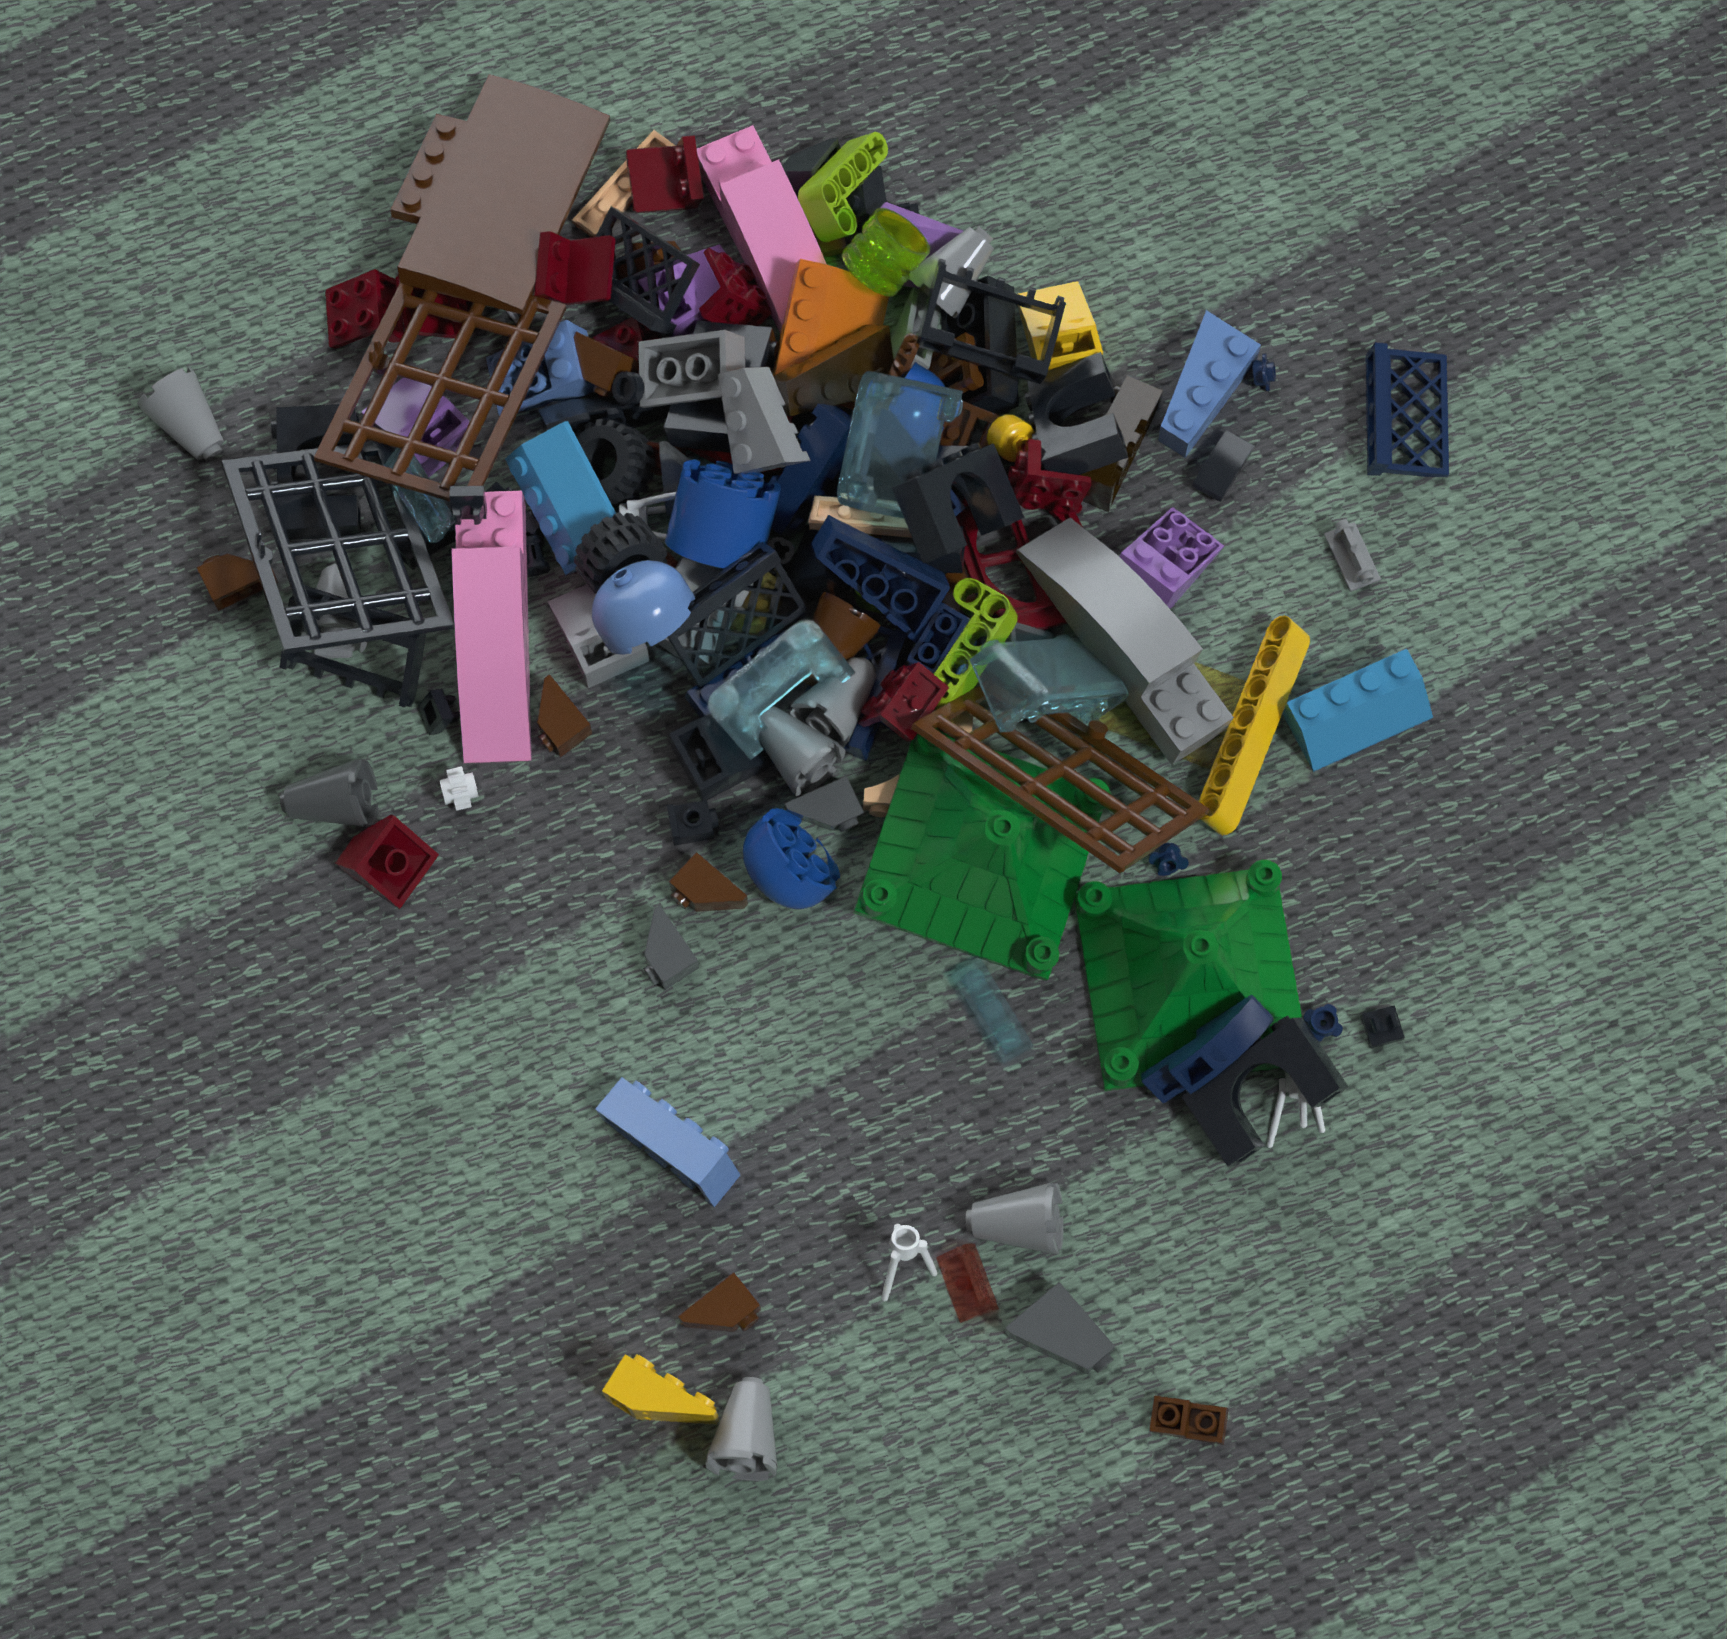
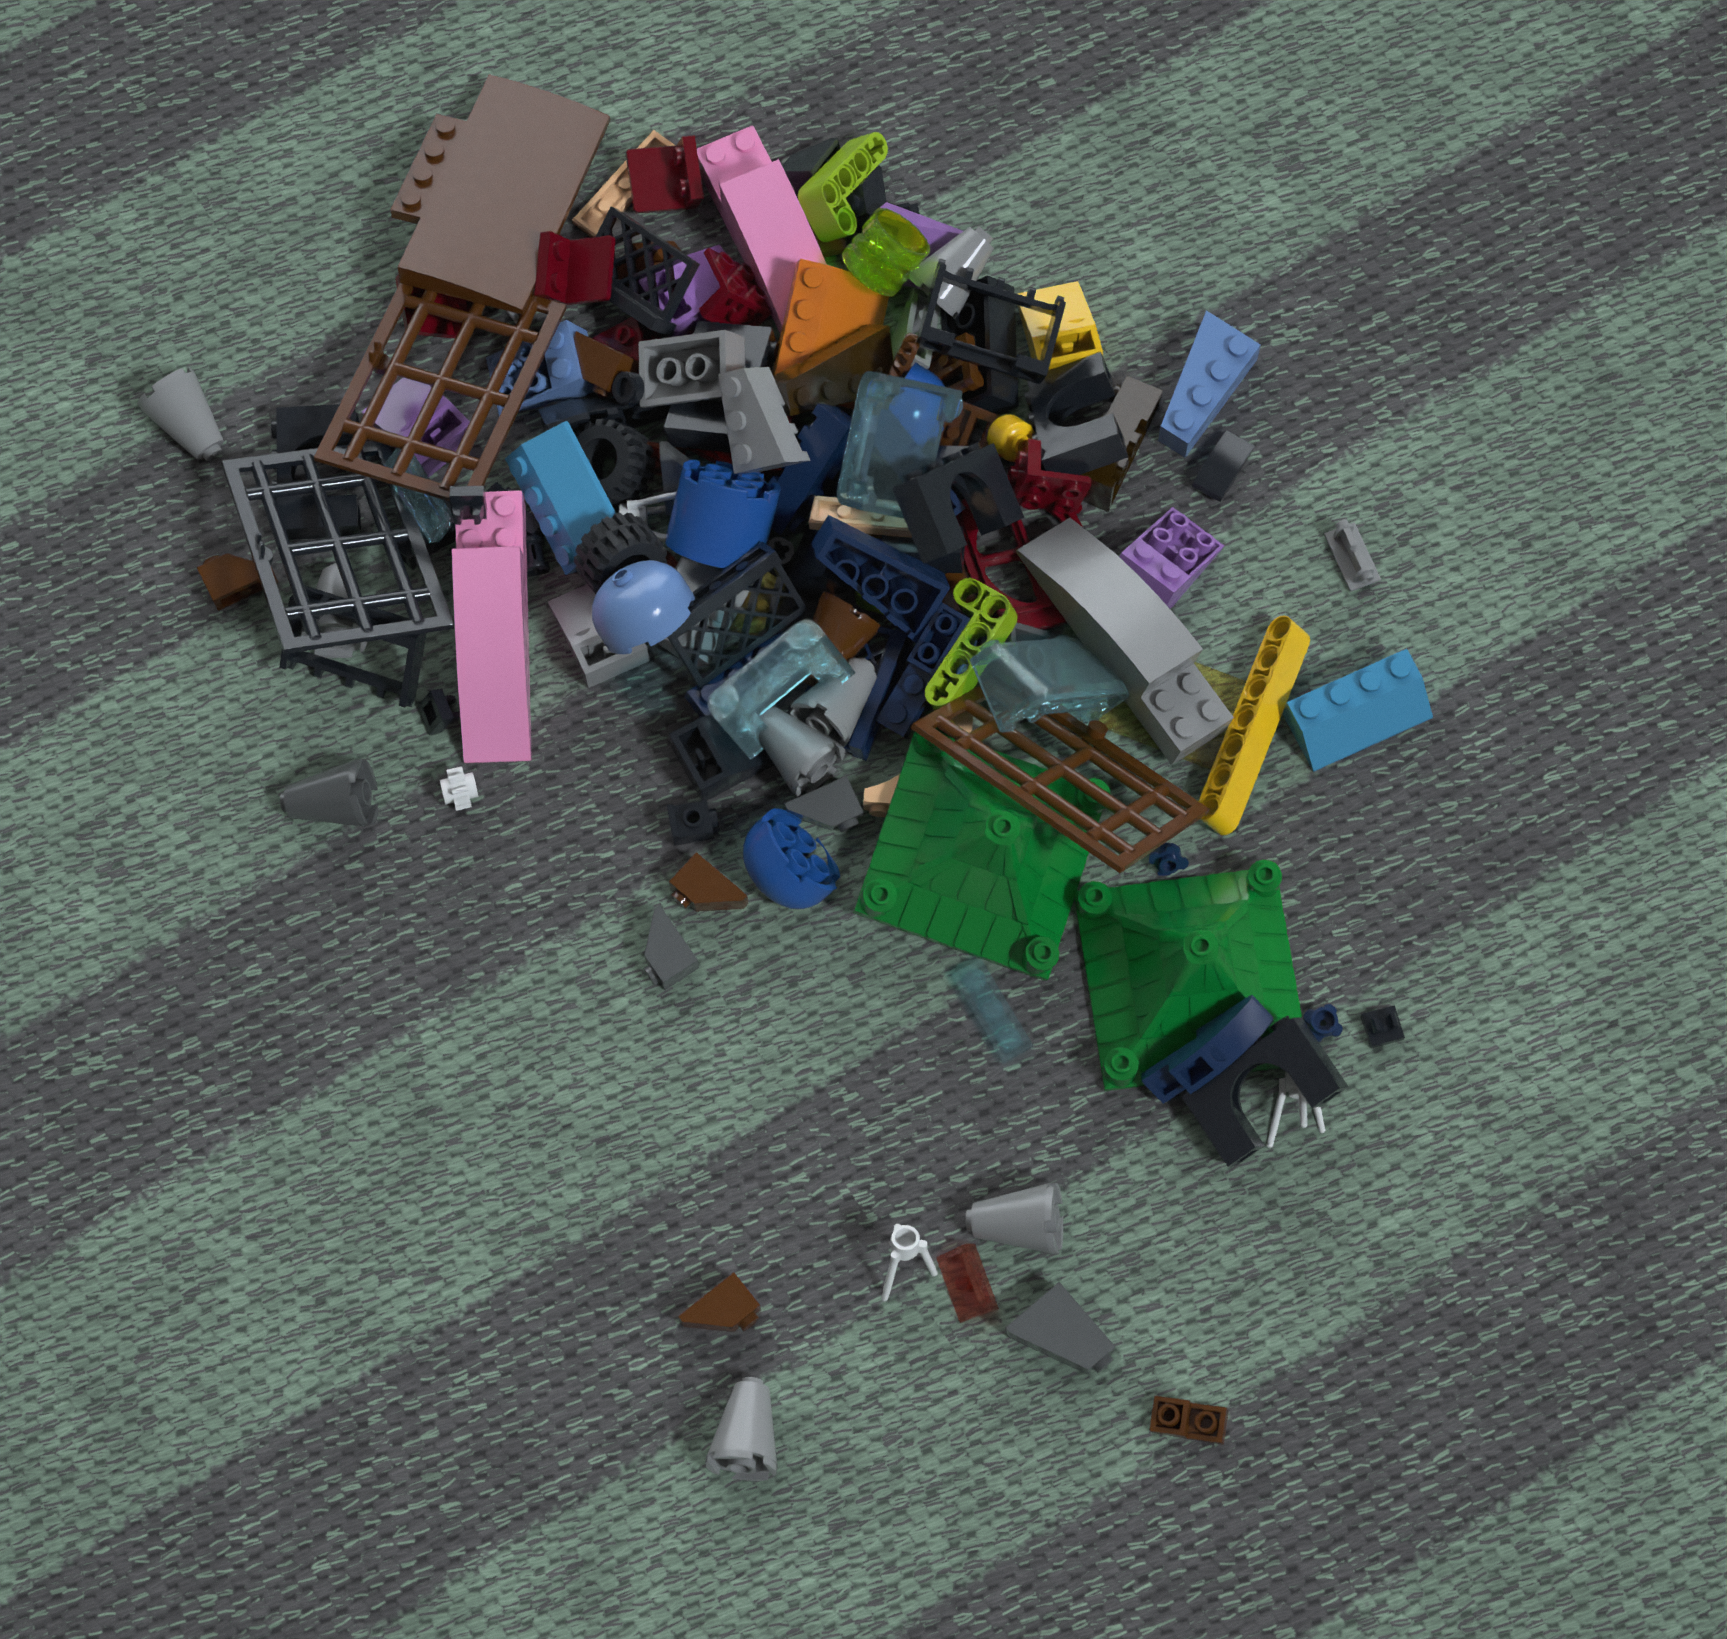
dark red bracket [325,269,404,348] -> none
dark red slope [335,814,439,909] -> none
reddish brown slope [537,674,592,757] -> none
medium blue wedge [596,1077,740,1207] -> none
yellow slope [602,1354,719,1425] -> none
dark red bracket [858,662,949,742] -> none
dark blue plate [1253,353,1276,391] -> none
dark blue fence [1366,342,1449,477] -> none

